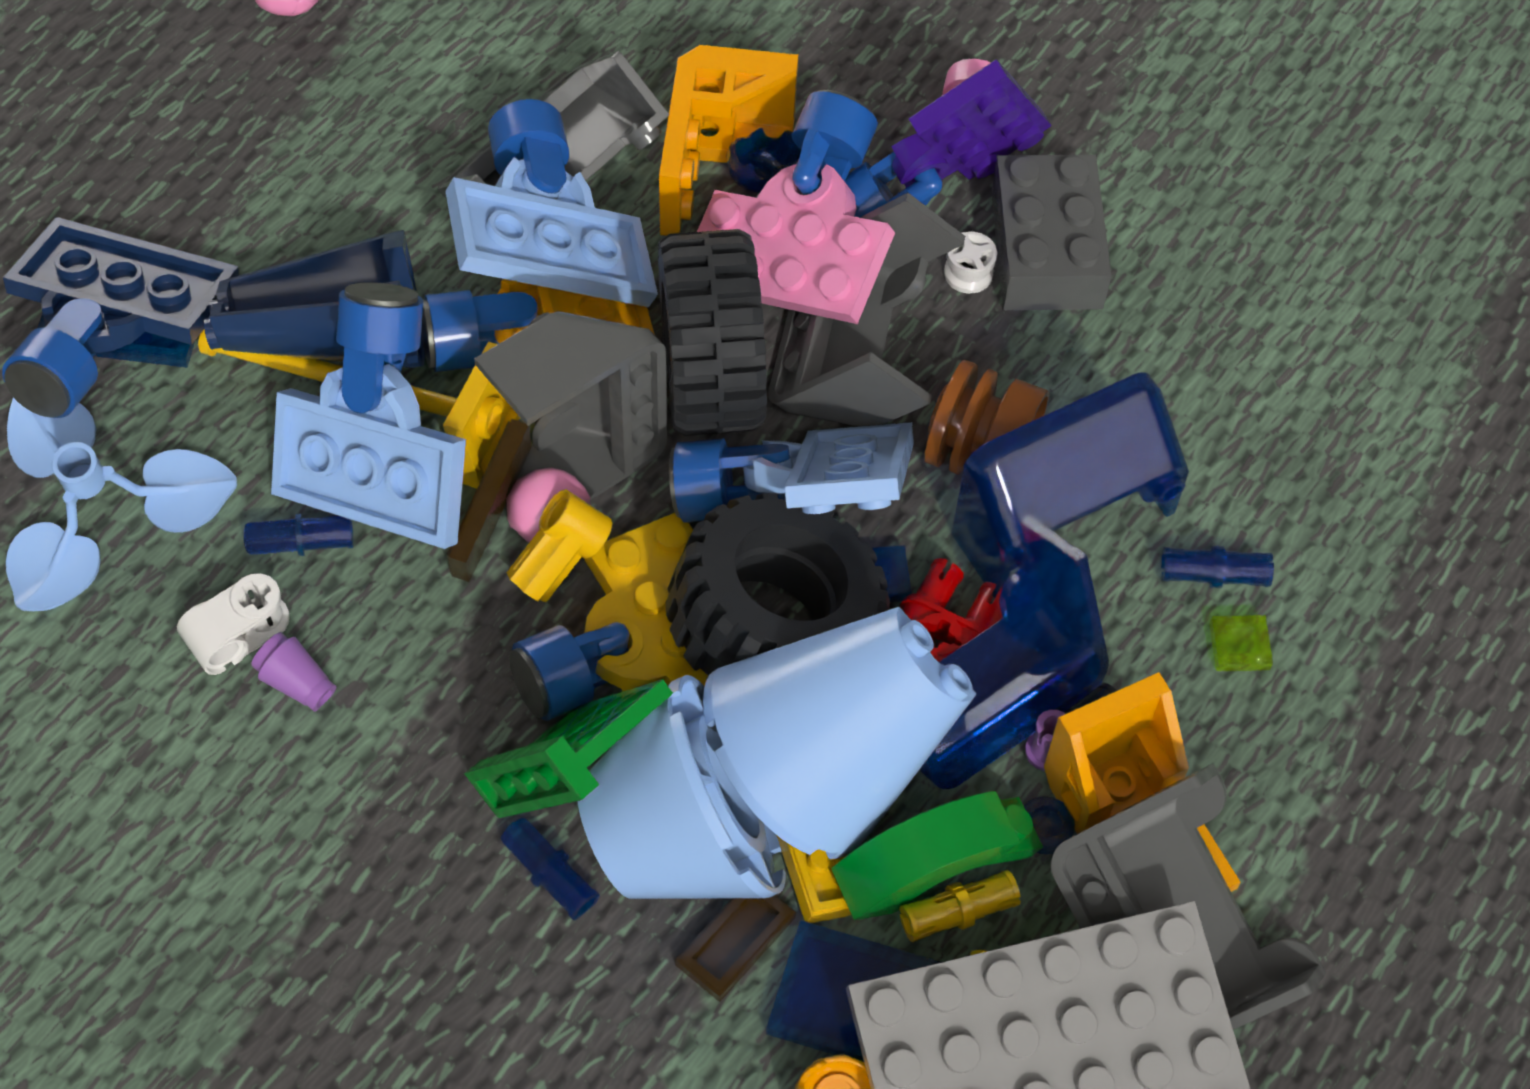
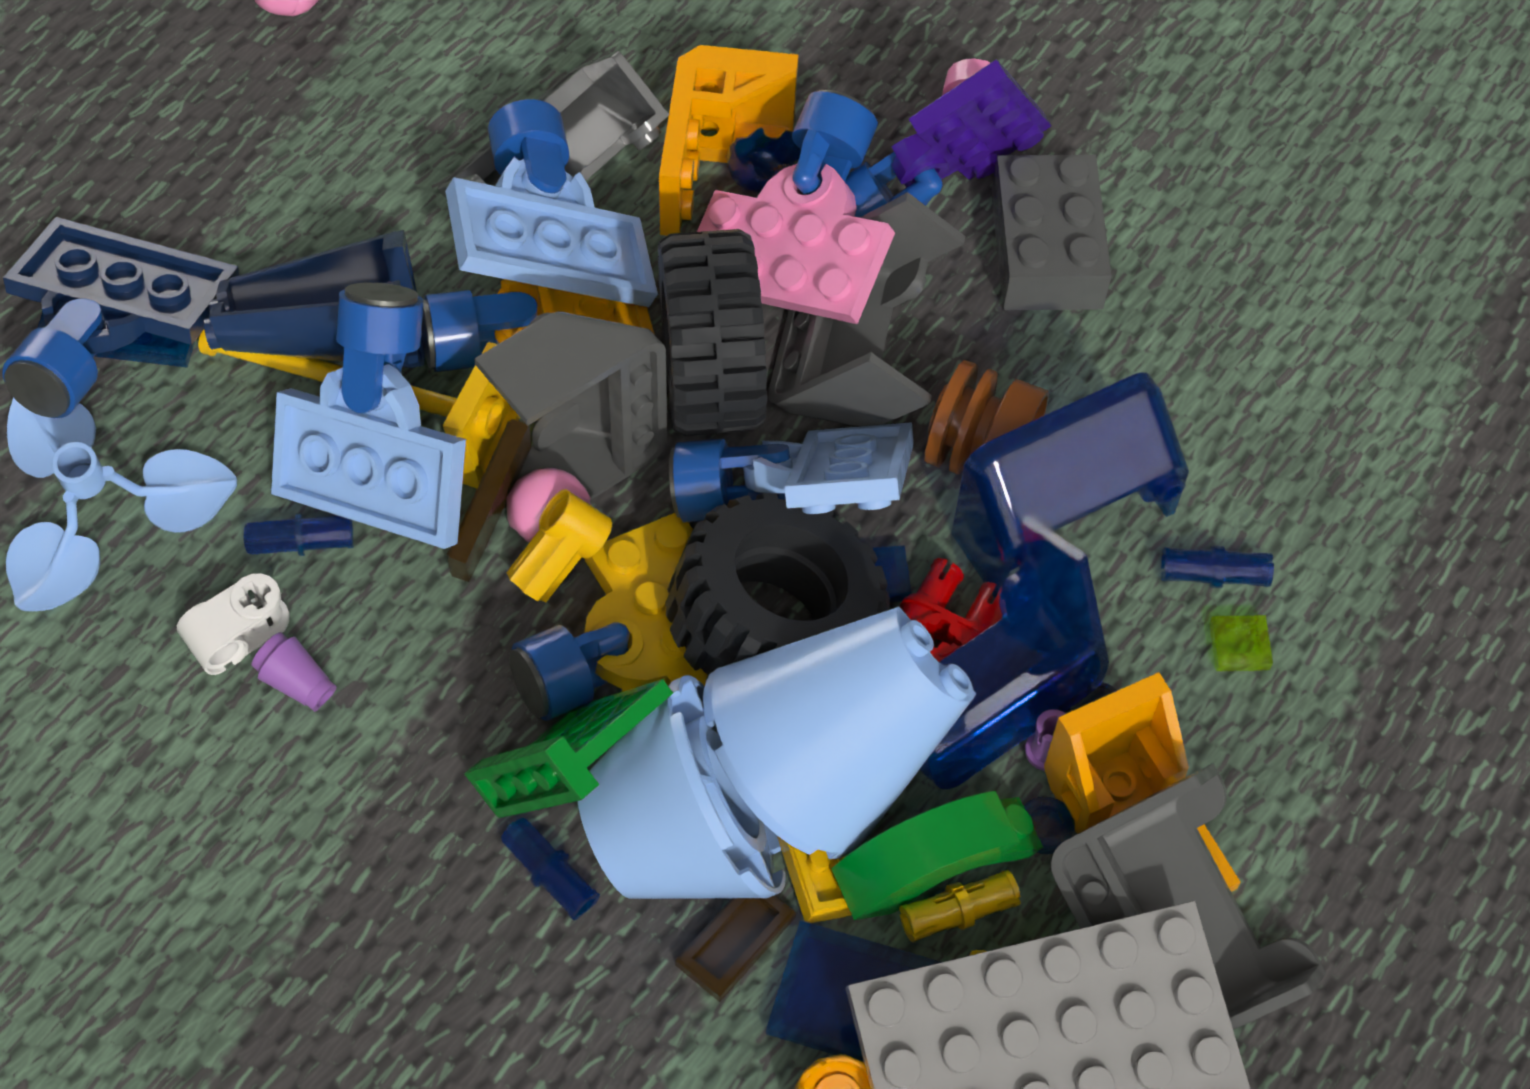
white wheel [944,231,997,294] -> none

